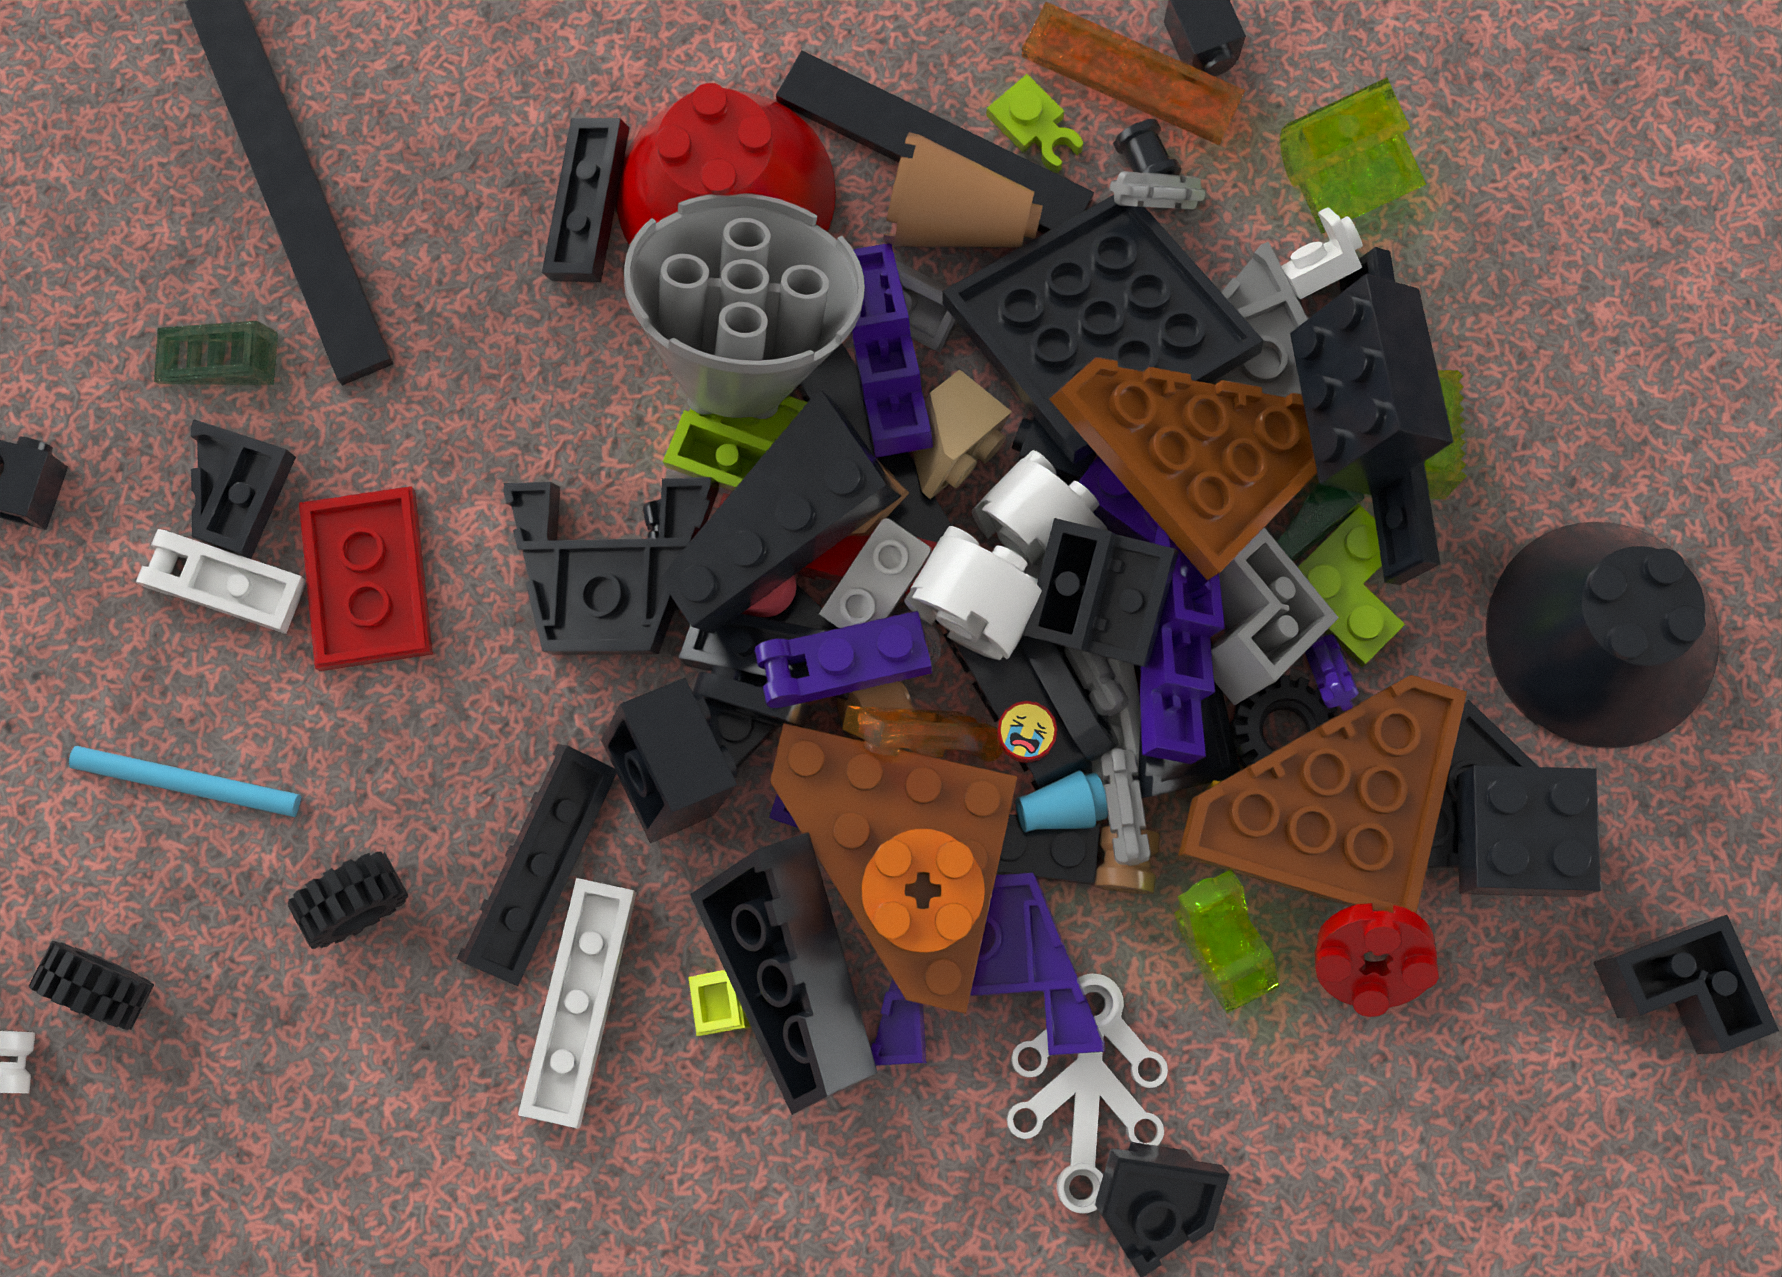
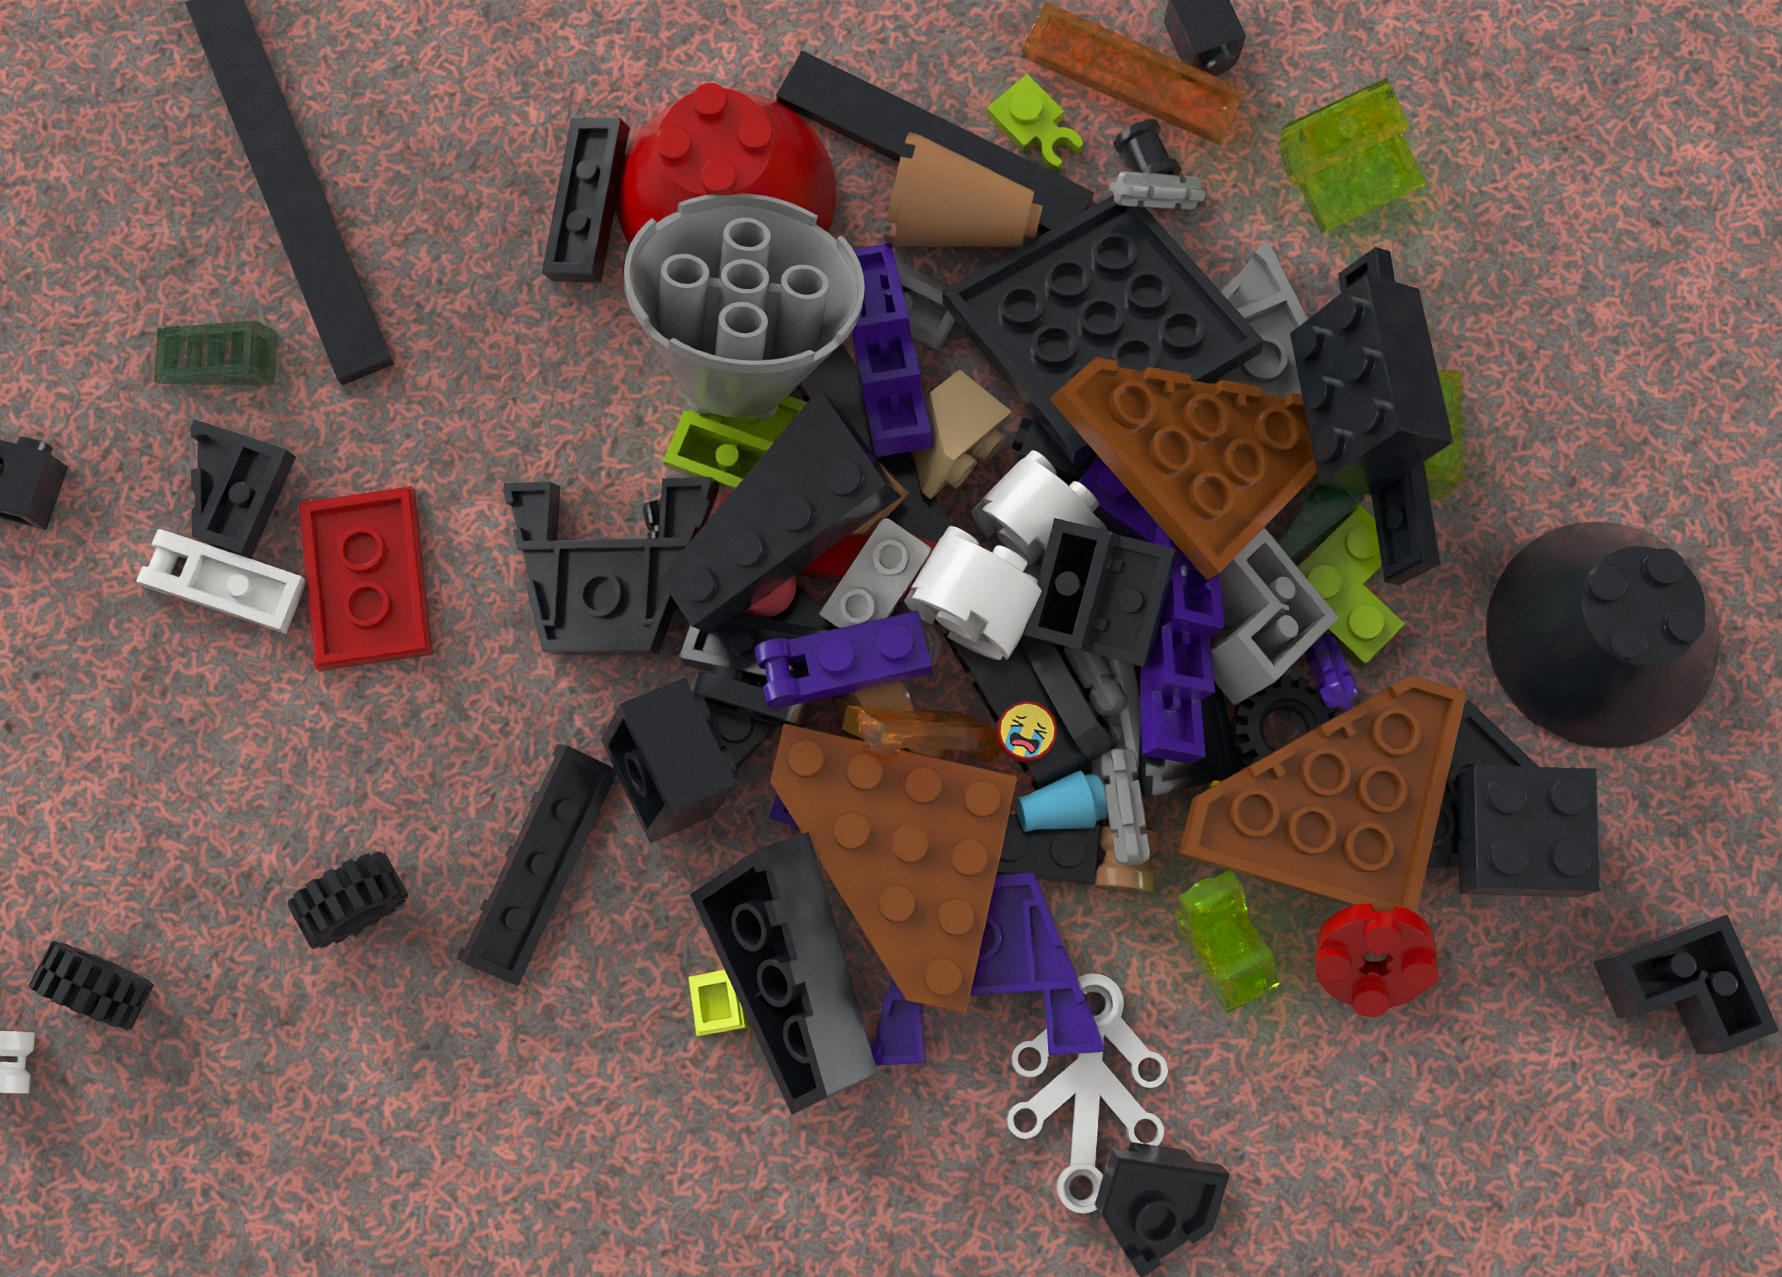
medium azure bar [69,746,301,817] -> none
white plate [518,878,637,1128] -> none
orange plate [861,829,985,953] -> none
white bracket [1281,207,1363,299] -> none

